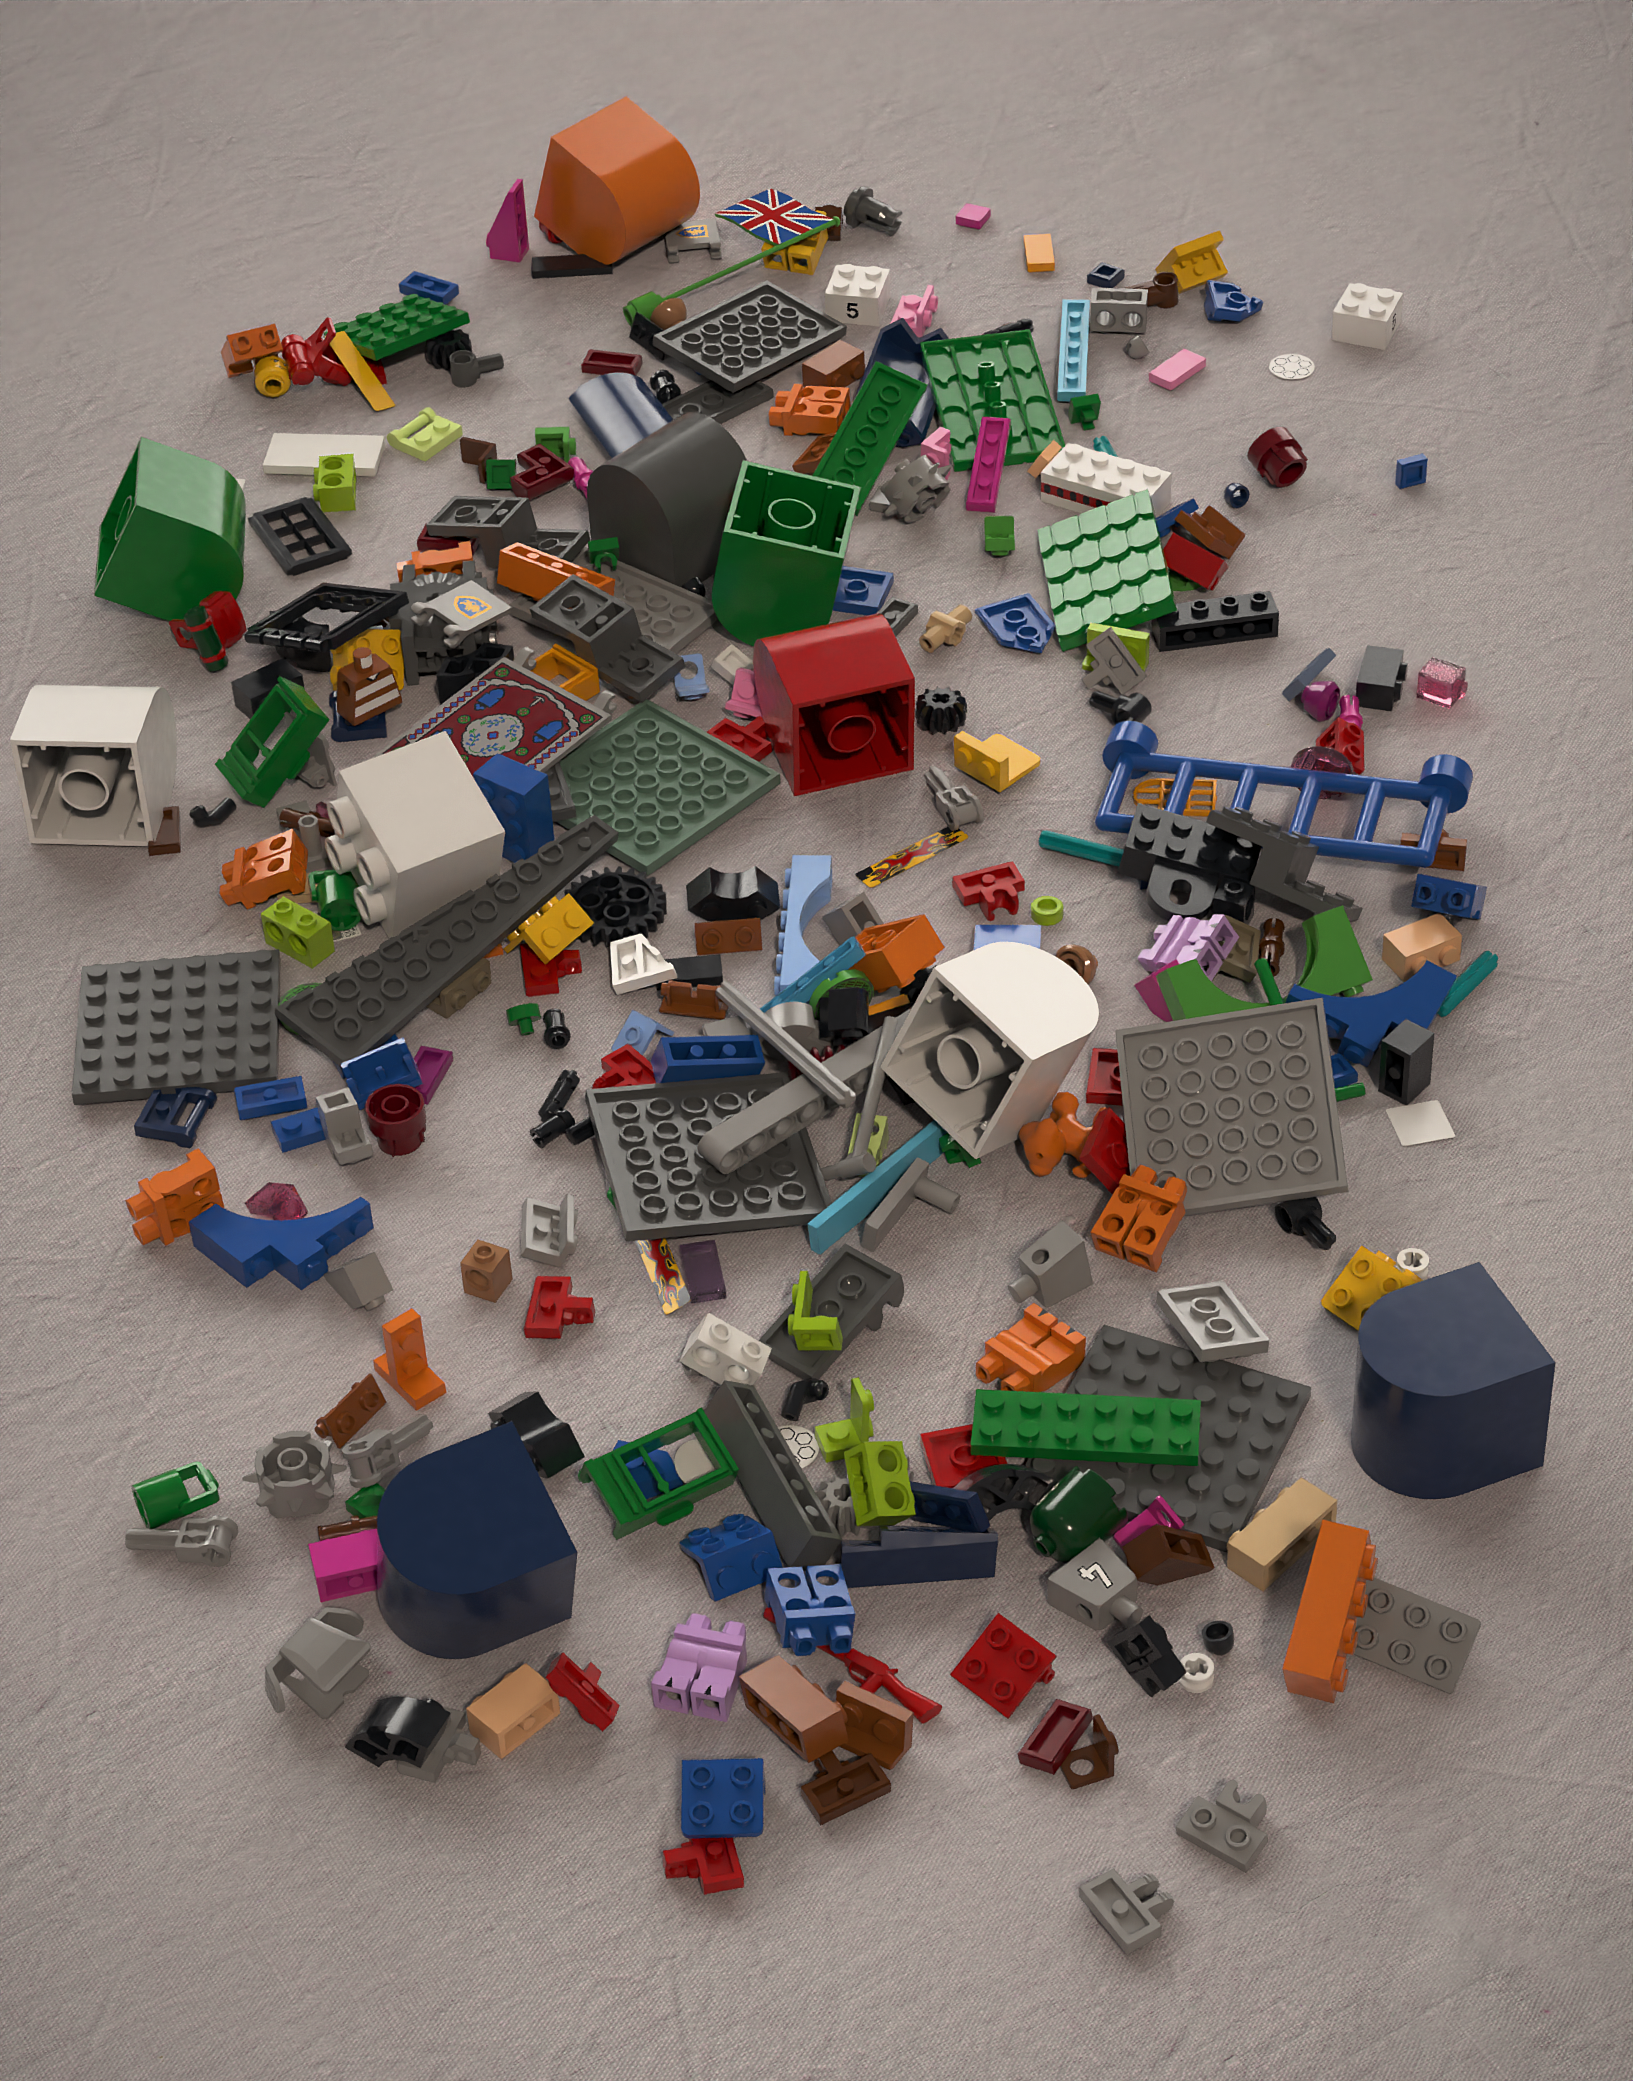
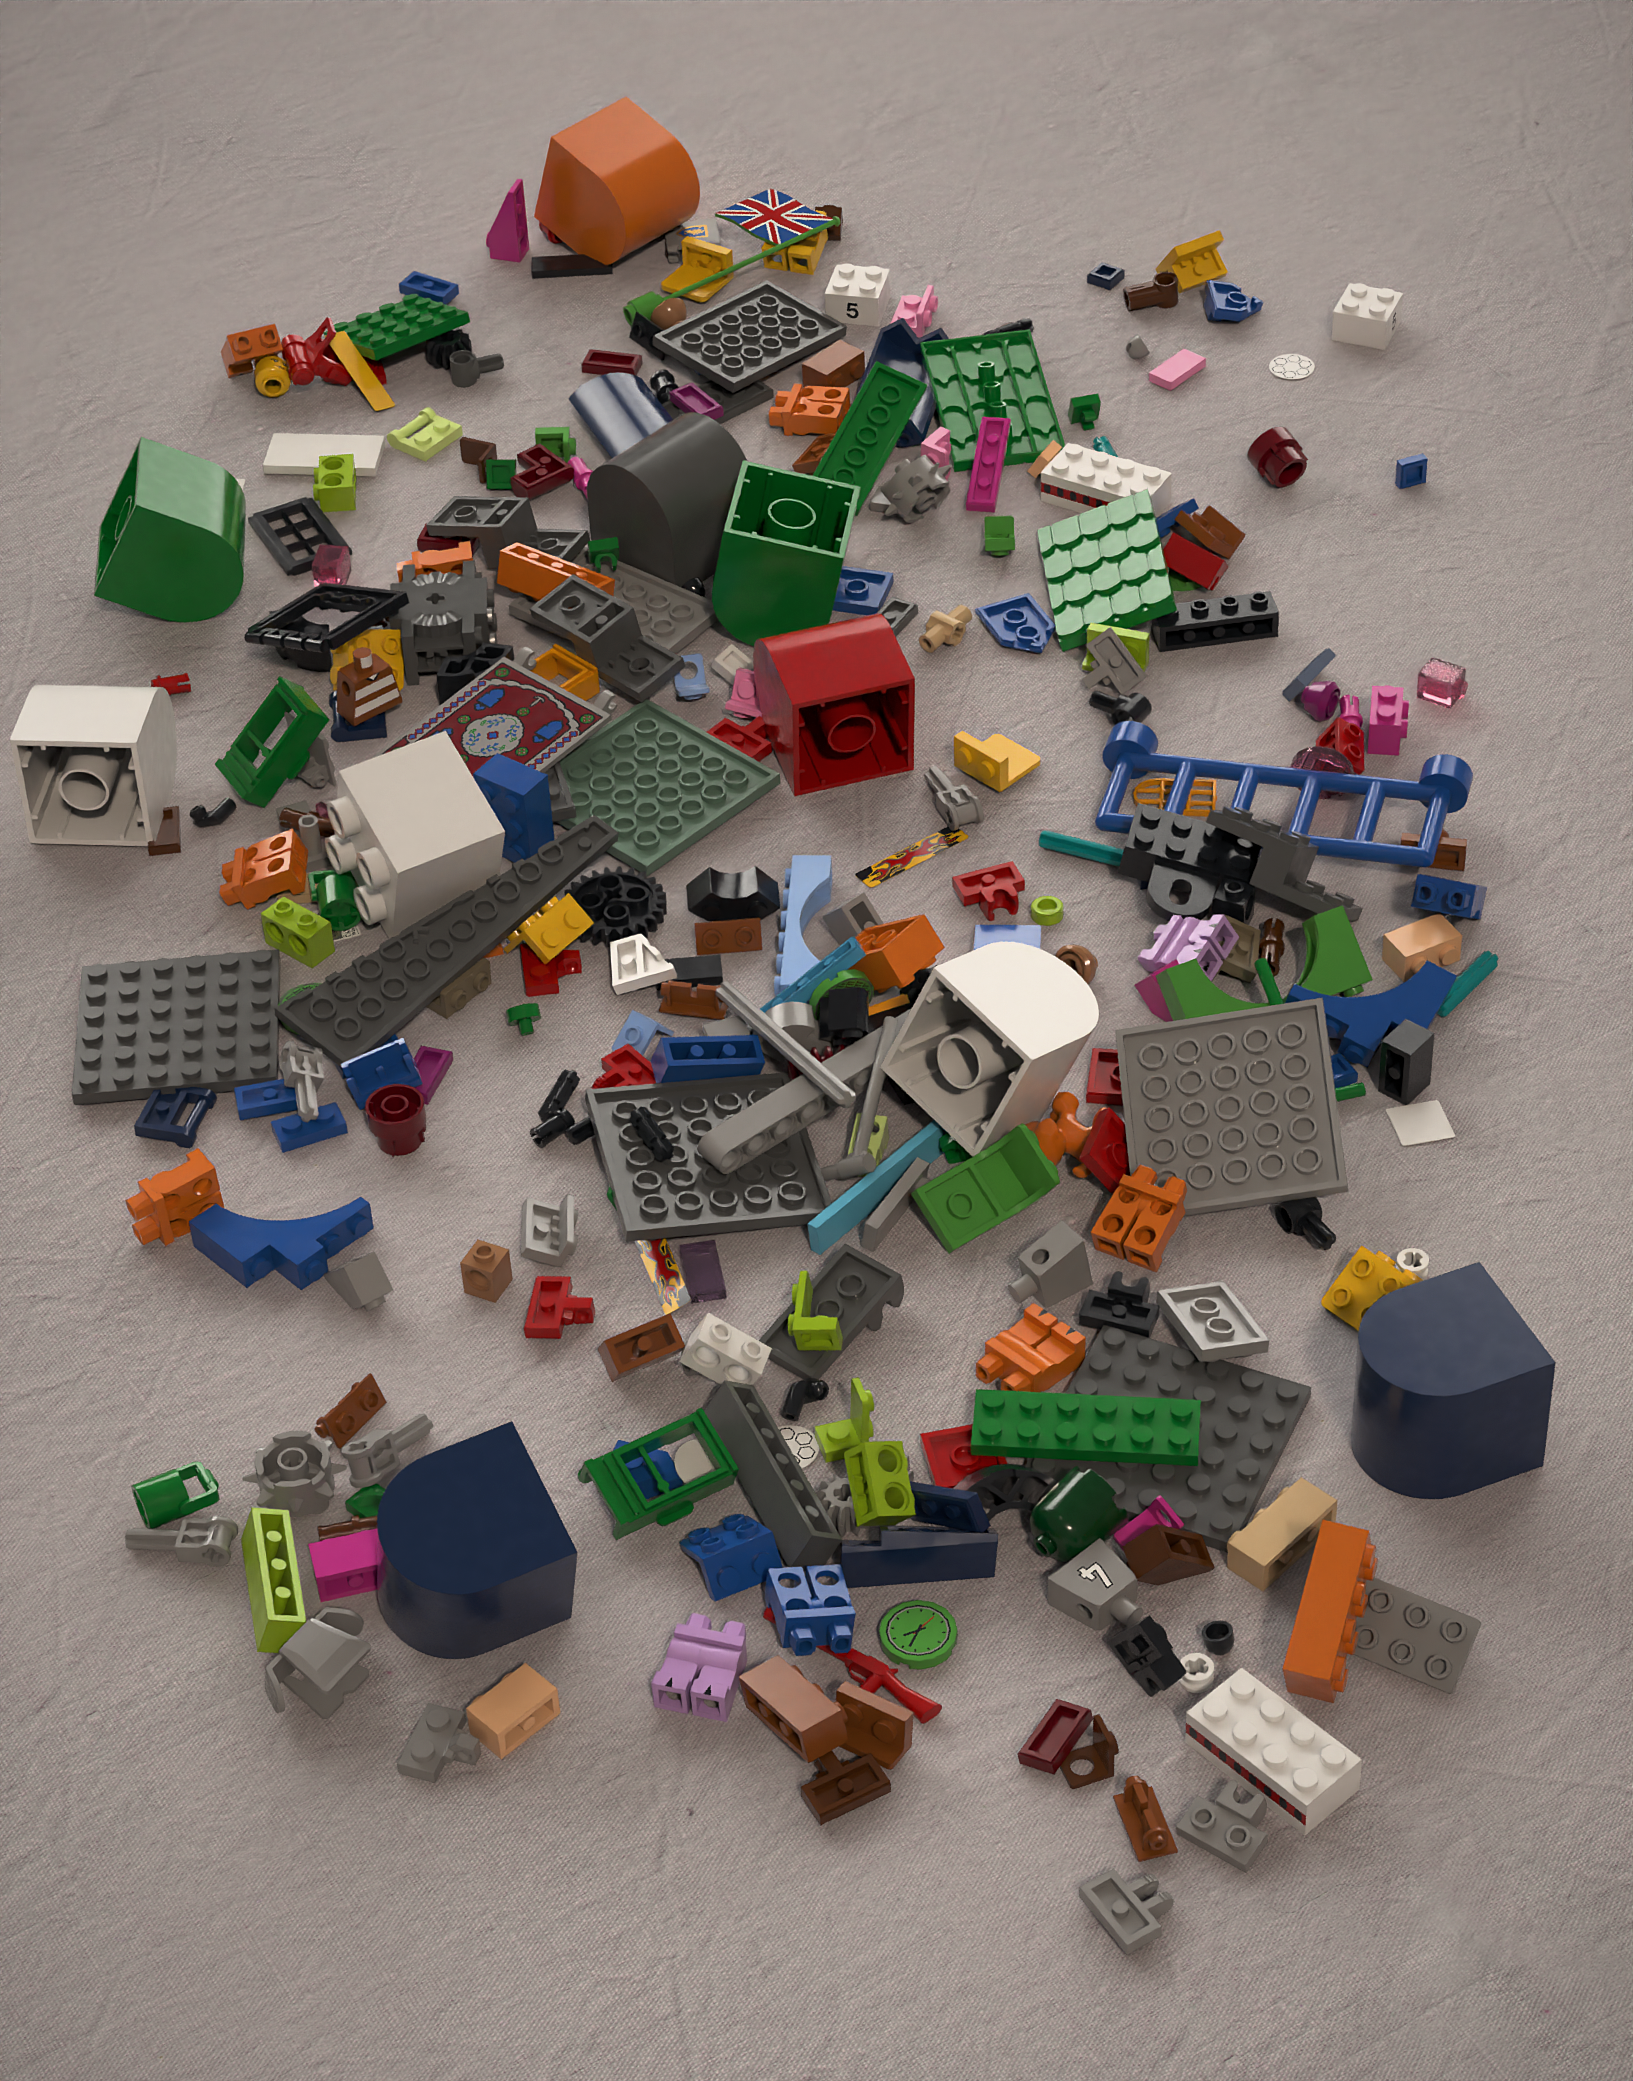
red piece [169,591,247,672] -> none
black brick [231,658,305,719] -> none
clear pink bracket [245,1182,308,1220] -> none
light grey brick [315,1088,373,1165] -> none
black brick [345,1696,451,1768] -> none
orange bracket [373,1308,446,1411] -> none
light grey flag [411,580,512,648] -> none
black brick [488,1391,585,1478] -> none
black pin [543,1008,571,1049] -> none
red hinge [545,1652,620,1732] -> none
red hinge [663,1838,744,1895] -> none
blue bracket [681,1758,766,1839] -> none
dark grey piece [844,186,902,236] -> none
black gear [915,686,967,735] -> none
red hinge [950,1613,1057,1719] -> none
tile [956,203,991,229] -> none
light orange tile [1024,234,1055,272] -> none
medium azure plate [1057,299,1090,403] -> none
light grey brick [1090,288,1148,334] -> none
dark blue hinge [1224,483,1250,508] -> none
brick [1356,645,1408,711] -> none
none -> red pin [151,673,191,695]
none -> lime brick [241,1507,306,1653]
none -> light grey connector [280,1041,324,1122]
none -> clear pink brick [312,545,352,587]
none -> dark orange brick [598,1313,685,1382]
none -> black axle [630,1106,674,1162]
none -> yellow bracket [661,236,734,302]
none -> magenta tile [669,382,724,420]
none -> bright green tile [879,1600,958,1670]
none -> bright green bracket [911,1123,1060,1254]
none -> black plate [1079,1271,1160,1338]
none -> dark orange hinge [1113,1776,1178,1862]
none -> white brick [1185,1668,1362,1836]
none -> dark pink brick [1367,685,1409,756]

